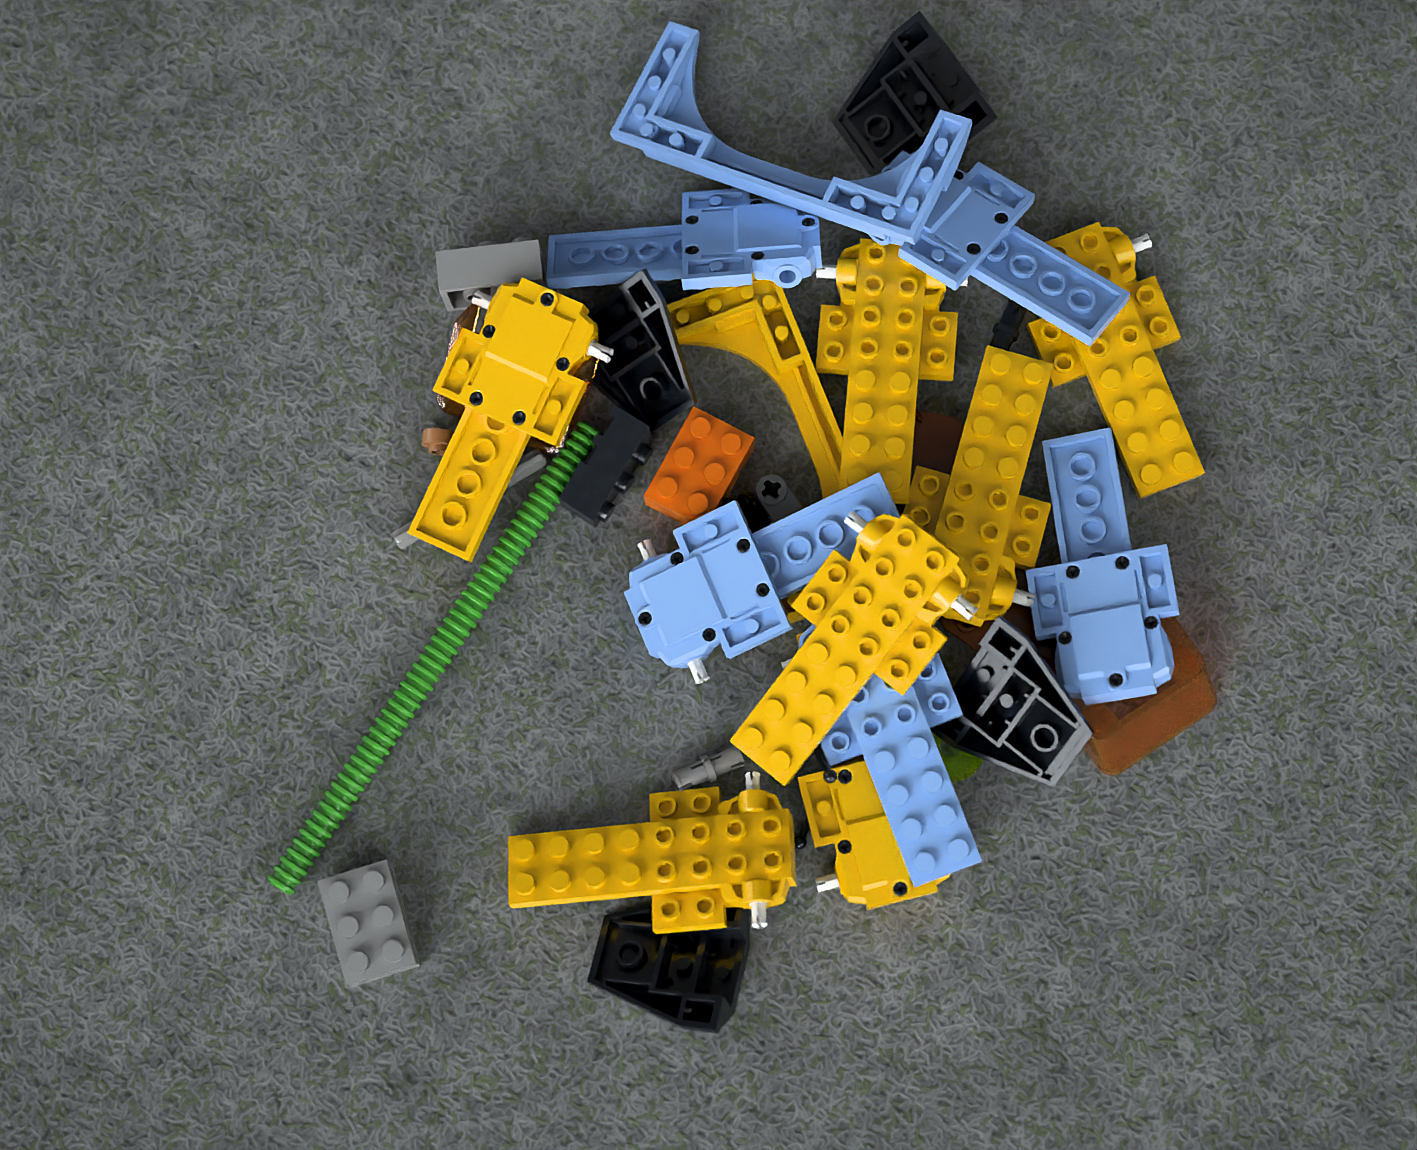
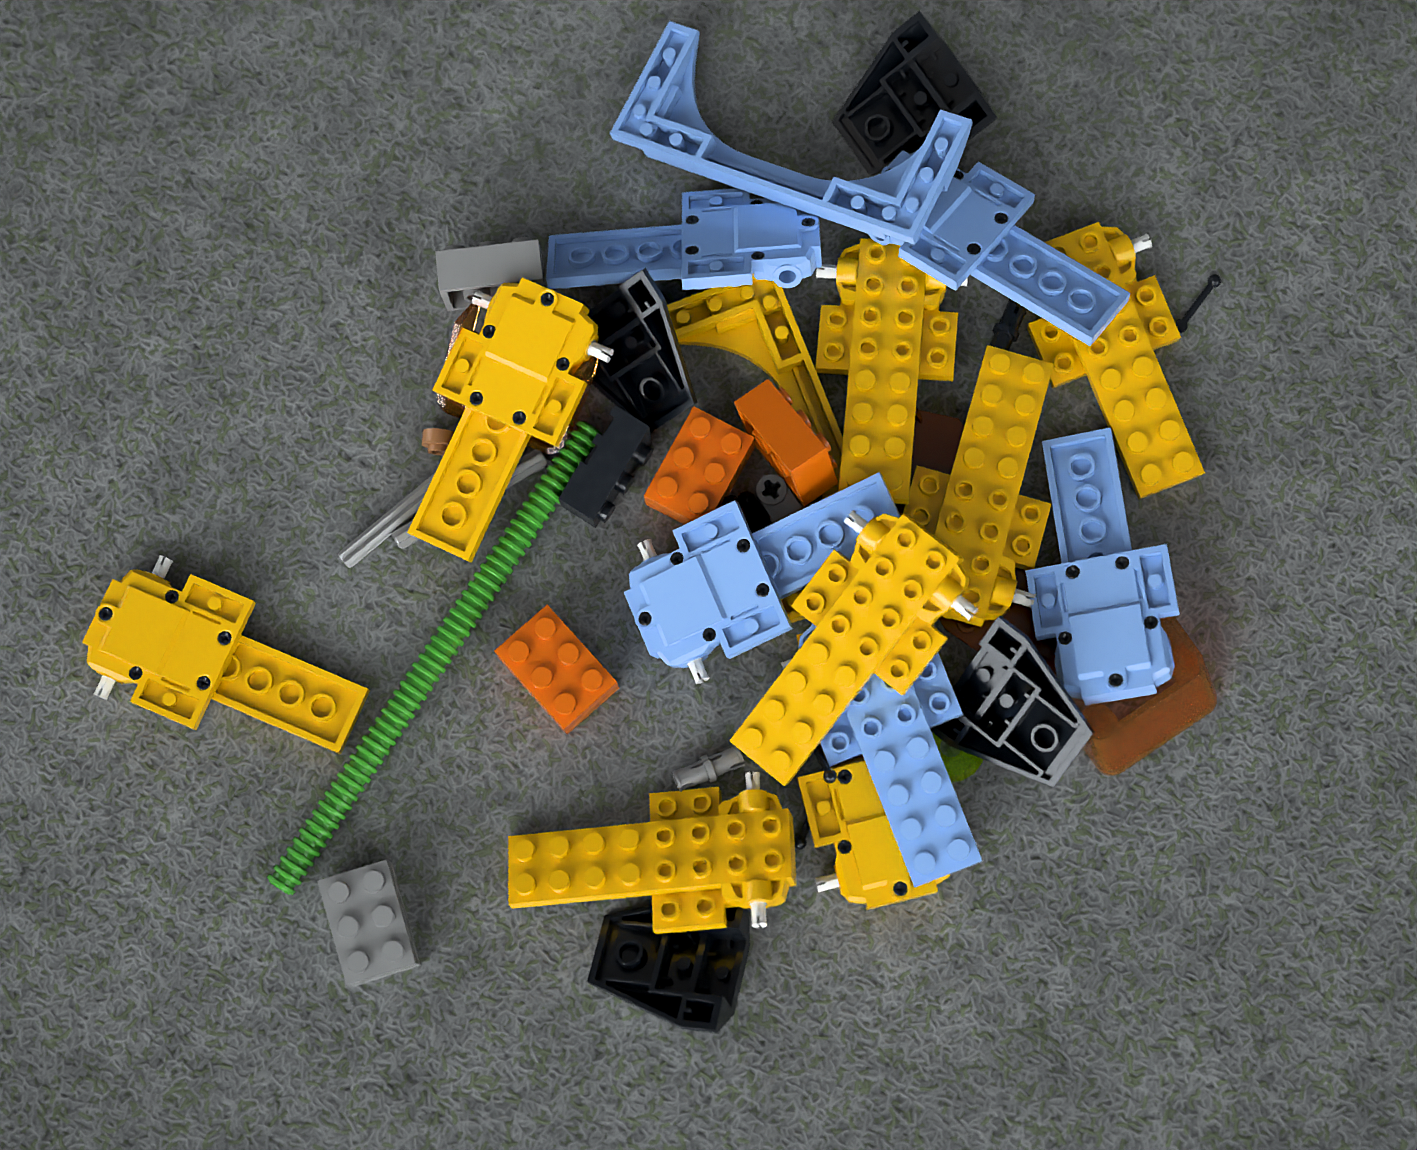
none -> yellow piece [82,555,370,755]
none -> light grey axle [338,473,435,568]
none -> orange brick [494,604,619,734]
none -> orange brick [734,379,838,507]
none -> black hinge [1175,274,1221,333]

